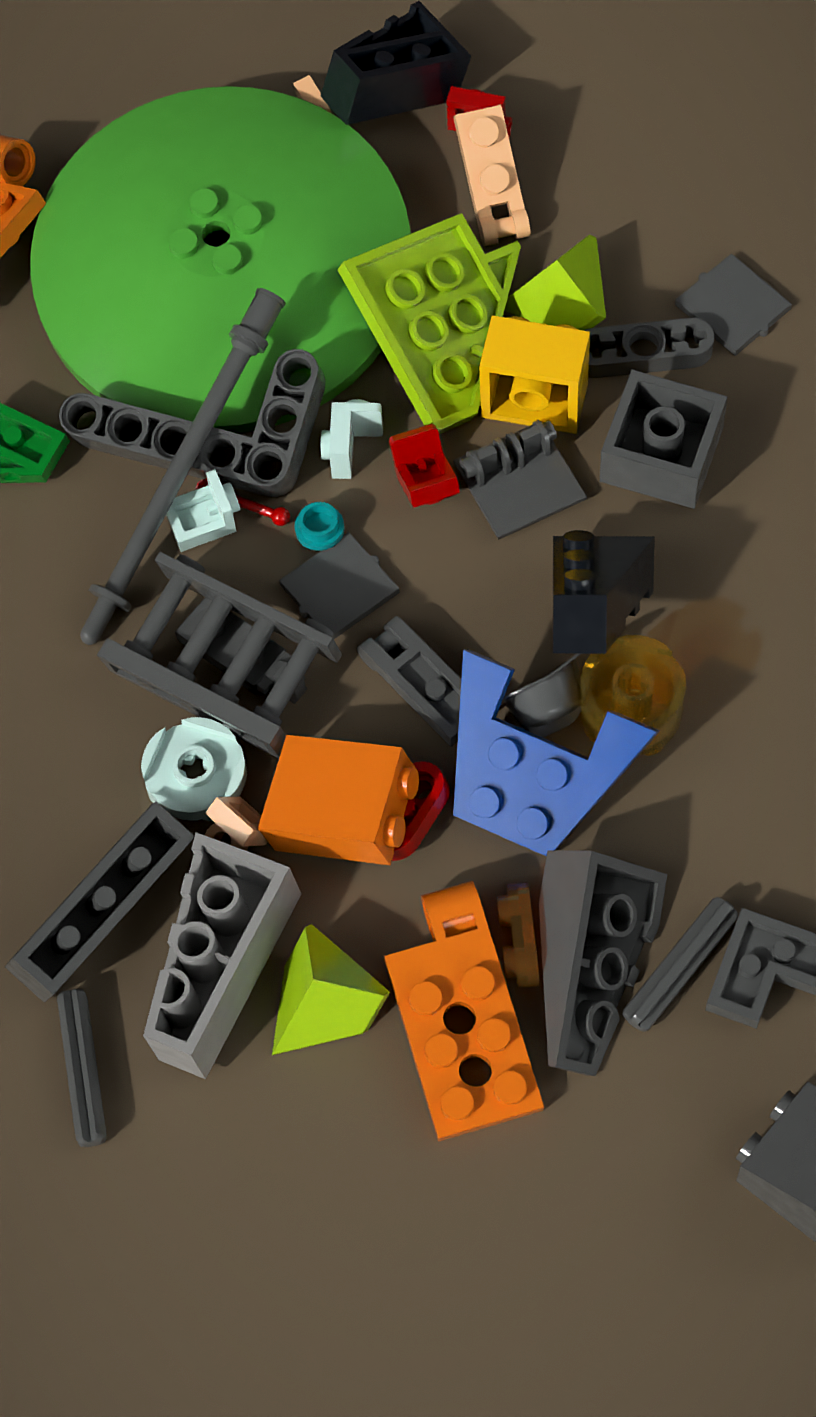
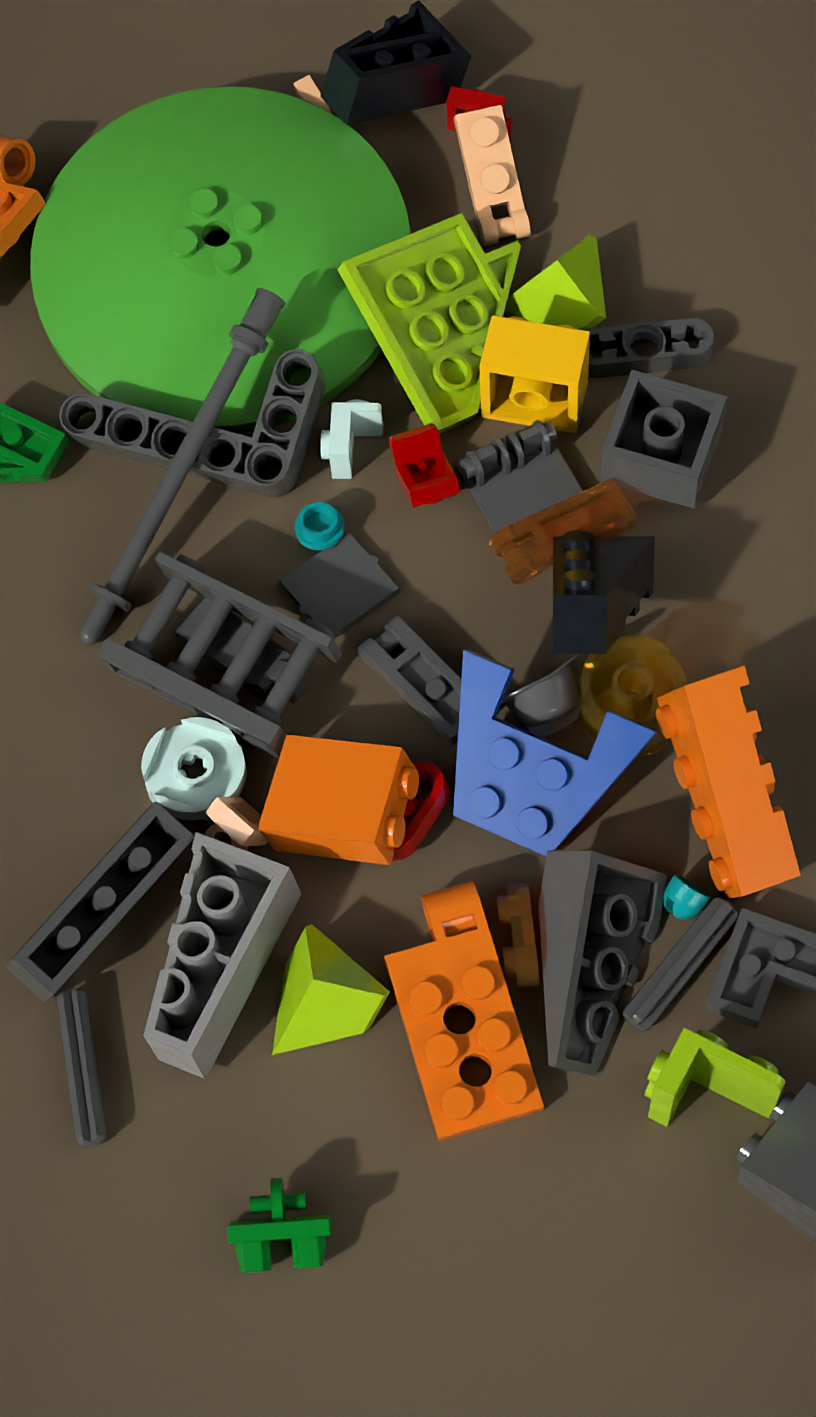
light aqua bracket [166,469,240,552] -> none
red hinge [196,478,291,526] -> none
dark grey piece [675,253,792,356] -> none
none -> green hips [227,1177,332,1273]
none -> clear orange plate [489,478,637,584]
none -> lime bracket [644,1028,786,1127]
none -> orange wedge [656,665,801,899]
none -> teal hinge [663,874,711,920]

